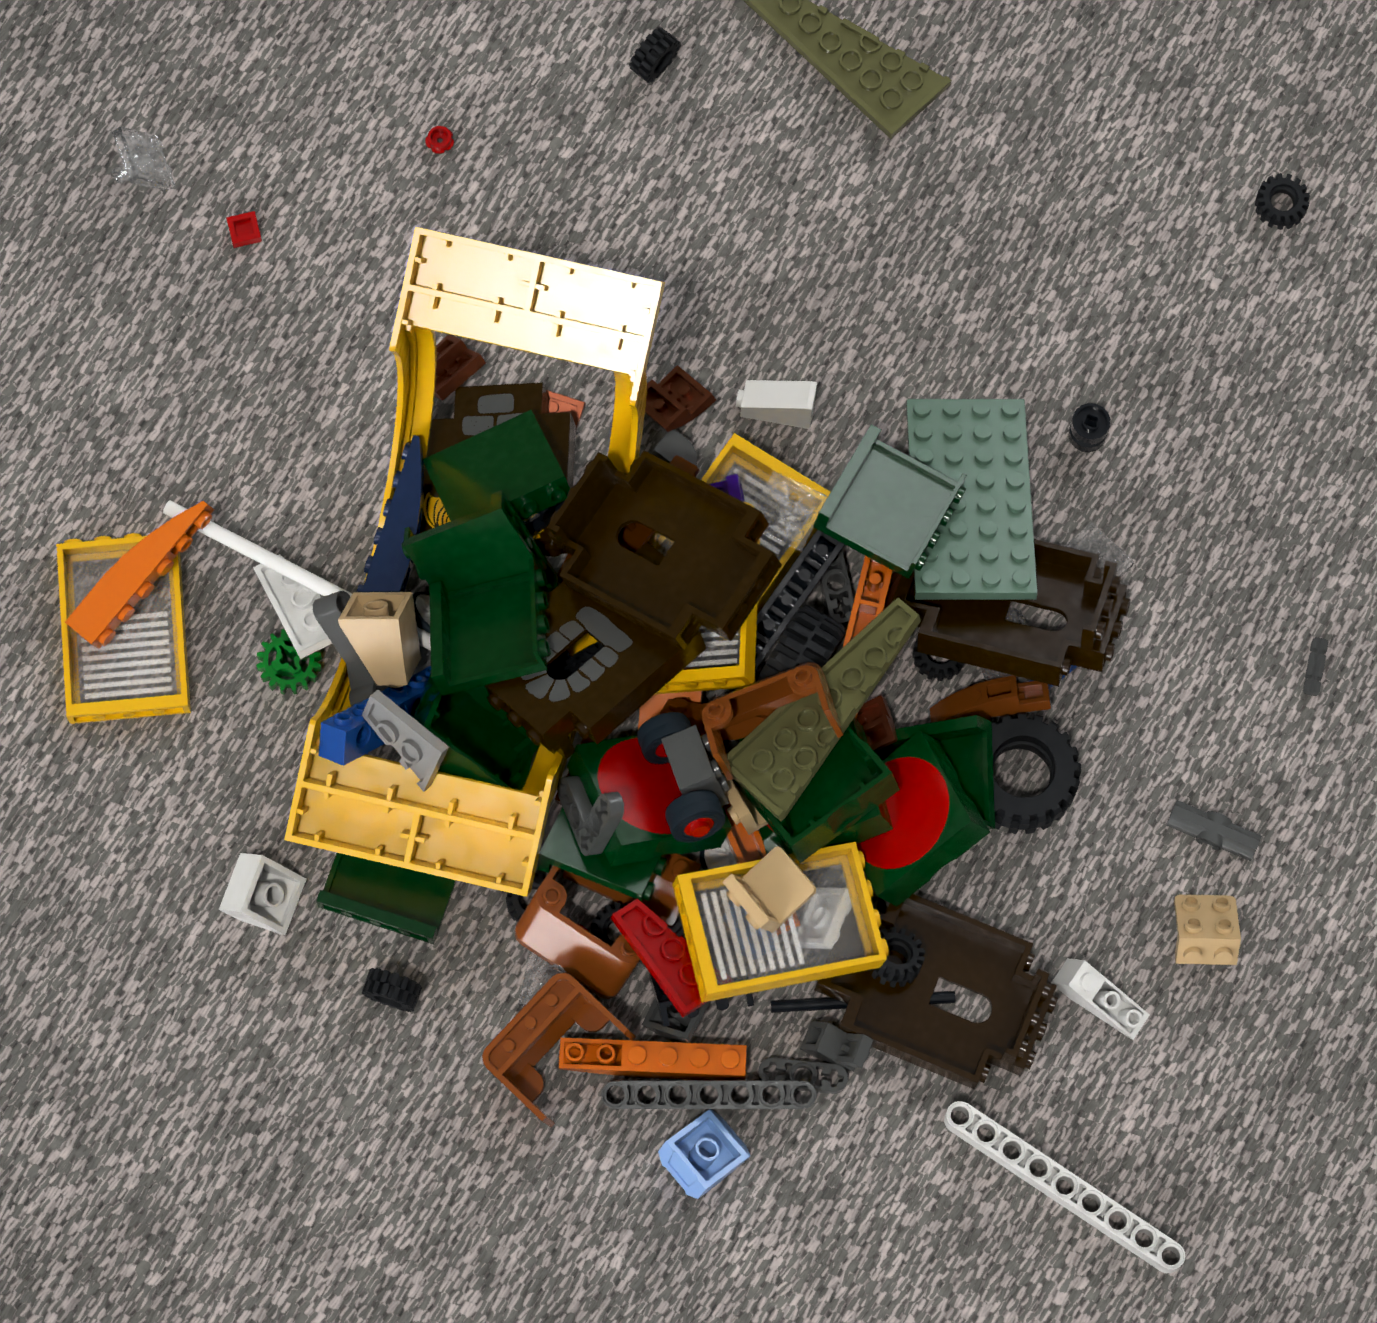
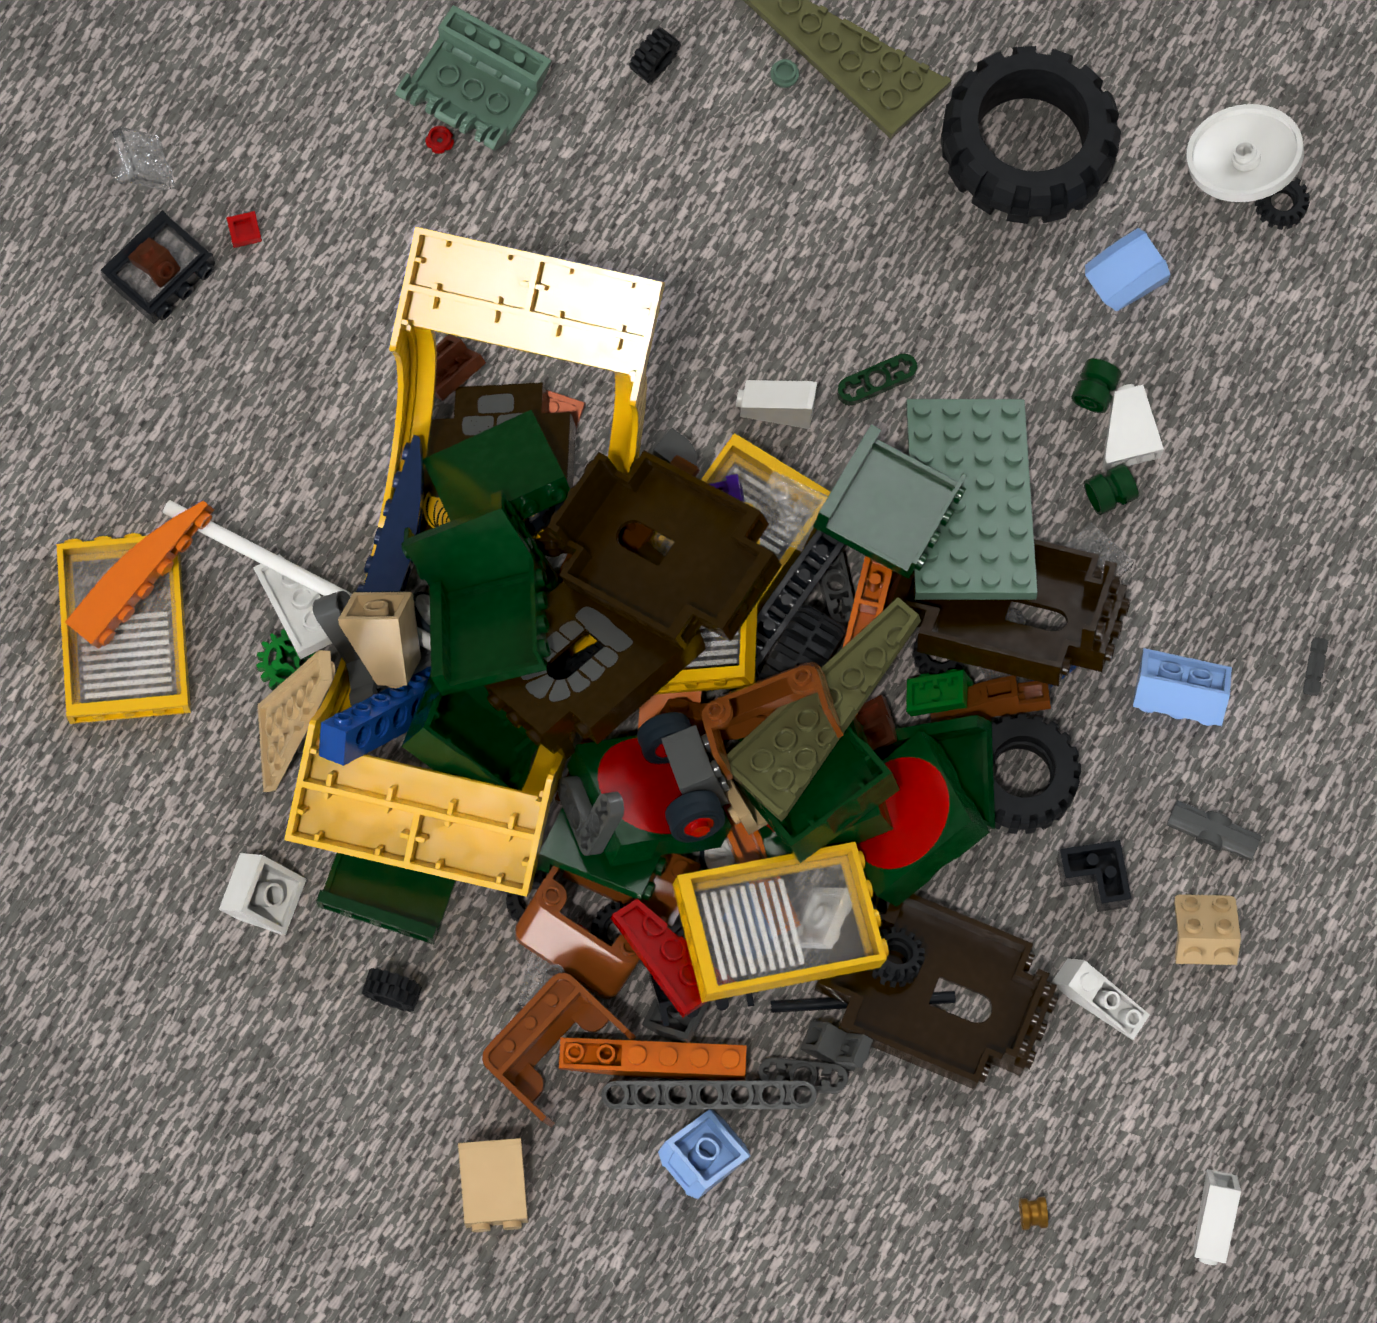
light grey wing [362,690,449,792] -> none
copper slope [645,365,716,432] -> none
tan bracket [722,847,816,933] -> none
white beam [944,1101,1185,1273] -> none
black wheel [1068,403,1111,452] -> none
none -> black window [101,210,215,324]
none -> copper bracket [128,238,180,288]
none -> tan wing [258,650,335,792]
none -> sand green slope [395,5,552,151]
none -> tan slope [458,1138,528,1232]
none -> sand green plate [770,59,799,88]
none -> dark green beam [837,353,917,406]
none -> green bracket [906,669,973,717]
none -> black tyre [941,46,1121,224]
none -> pearl gold wheel [1019,1196,1048,1230]
none -> black brick [1056,840,1132,912]
none -> dark green wheel [1071,358,1122,413]
none -> dark green wheel [1084,464,1139,515]
none -> light blue slope [1085,228,1170,311]
none -> white slope [1102,384,1164,472]
none -> light blue slope [1133,648,1232,726]
none -> white dish [1186,104,1304,202]
none -> white slope [1193,1169,1241,1265]

